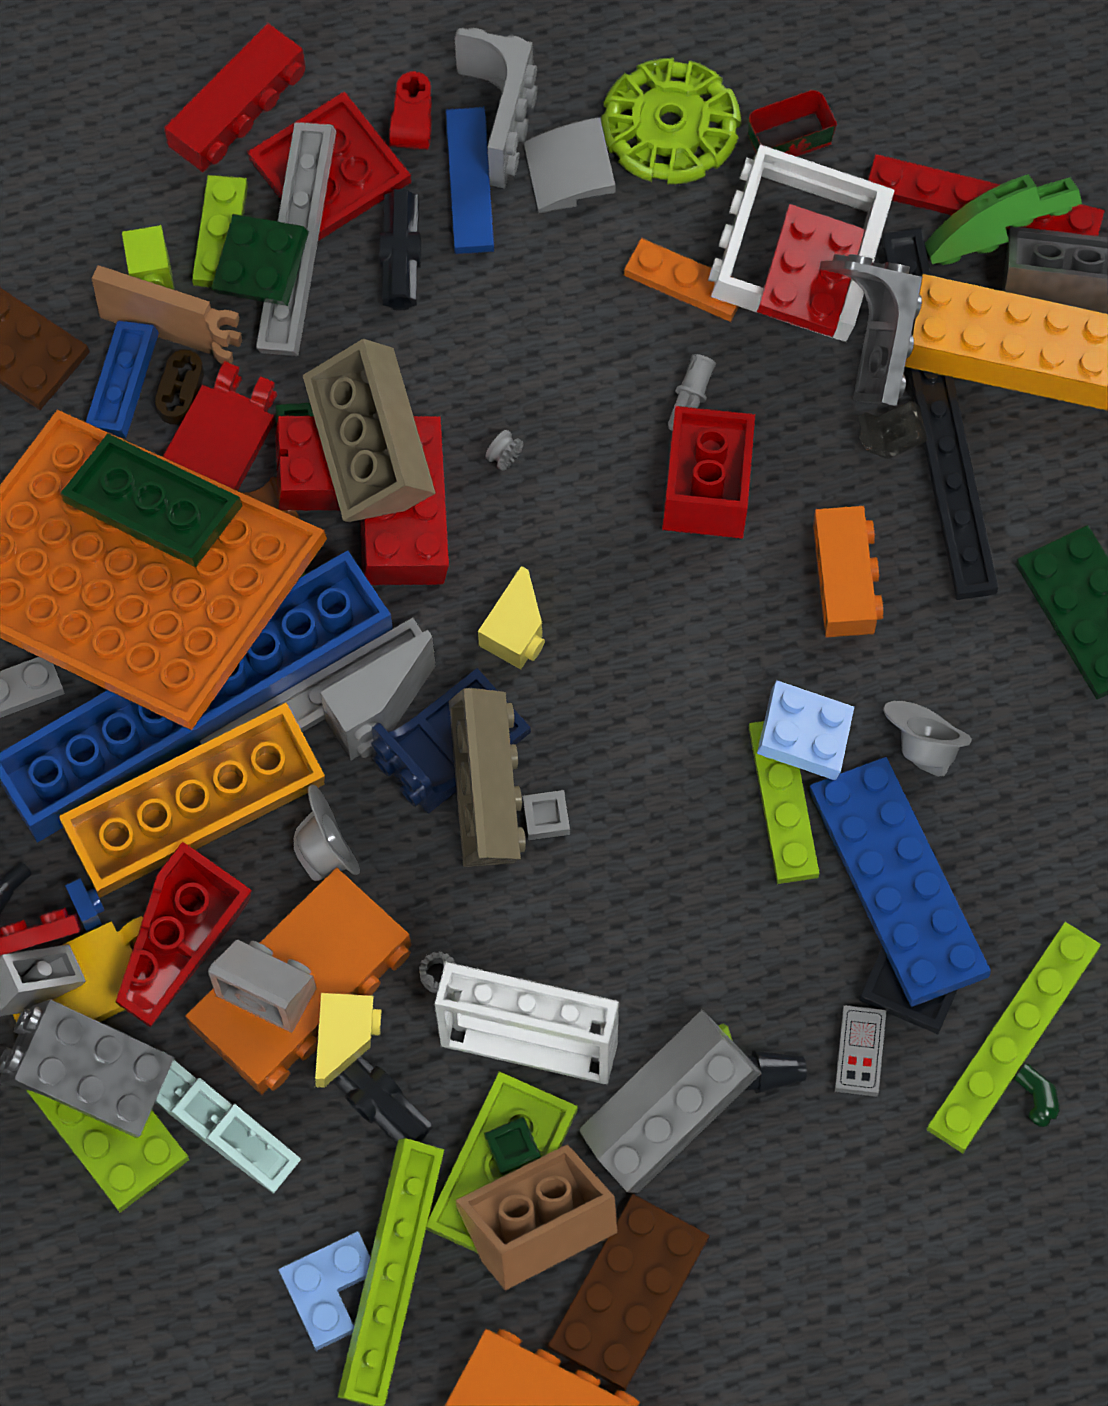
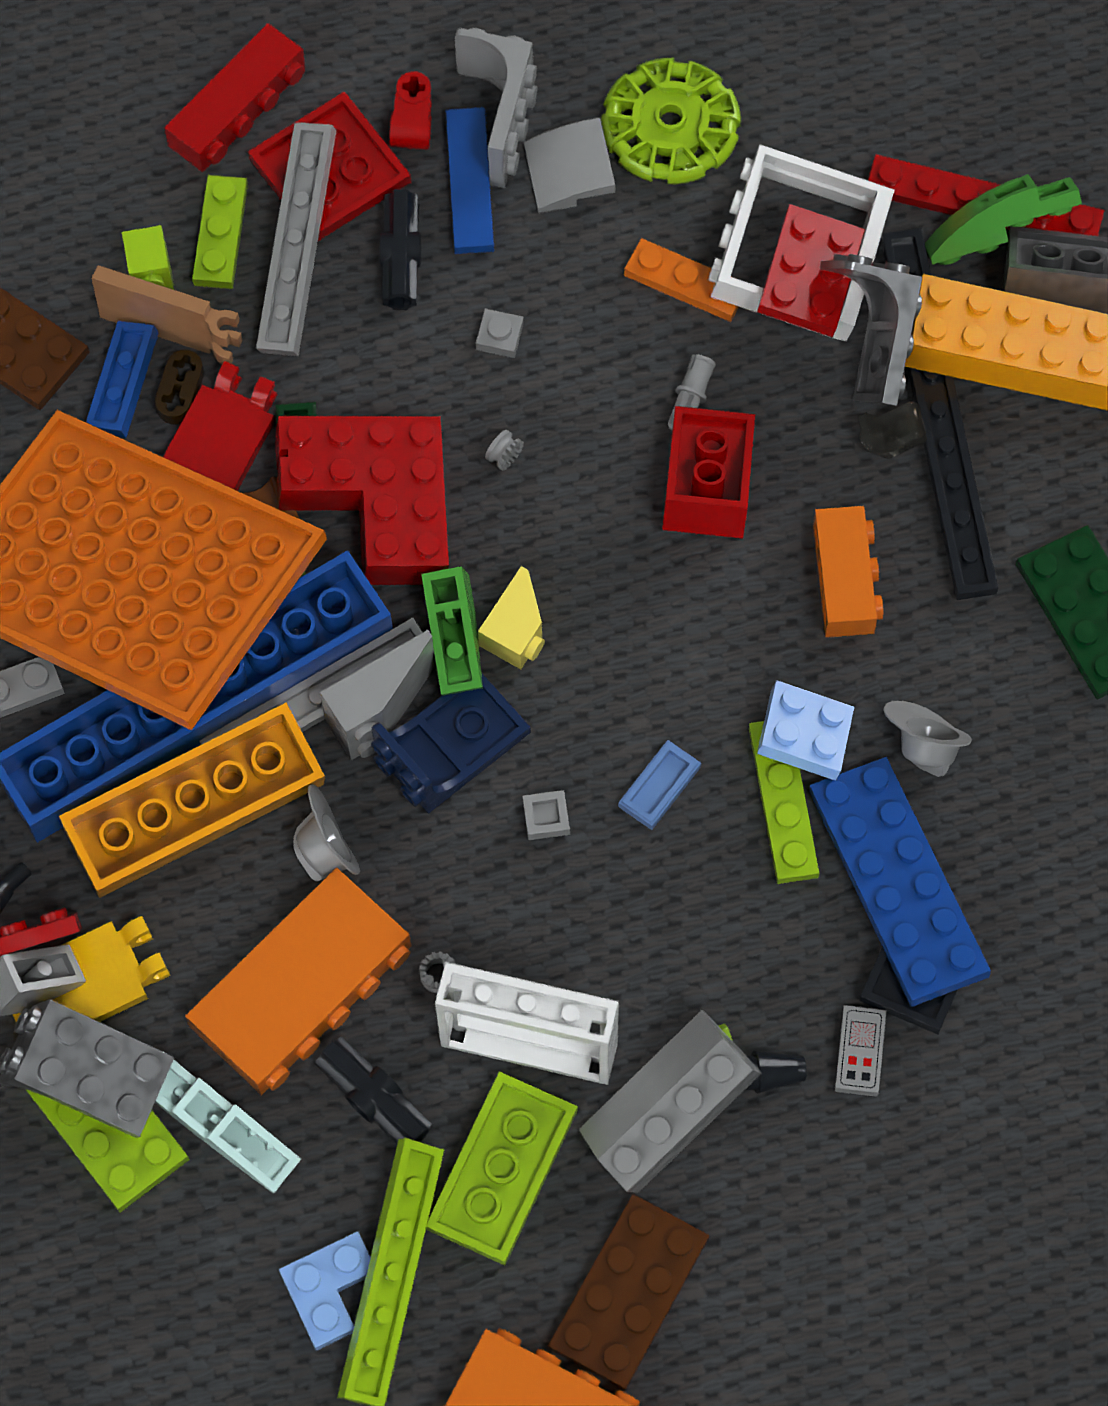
dark green plate [60,433,242,567] -> none
blue plate [65,878,105,933] -> none
red wedge [116,841,252,1028] -> none
light grey slope [208,940,316,1033] -> none
dark green plate [211,214,309,306] -> none
dark tan slope [302,339,436,522] -> none
light yellow slope [315,993,381,1087] -> none
dark tan slope [449,688,526,867] -> none
medium nougat slope [456,1144,617,1290] -> none
dark green tile [484,1117,541,1176] -> none
red piece [748,90,837,157] -> none
lime plate [927,922,1101,1154] -> none
dark green arm [1014,1063,1060,1127] -> none
none -> bright green slope [421,566,483,696]
none -> light grey plate [476,309,524,358]
none -> medium blue tile [618,740,701,830]

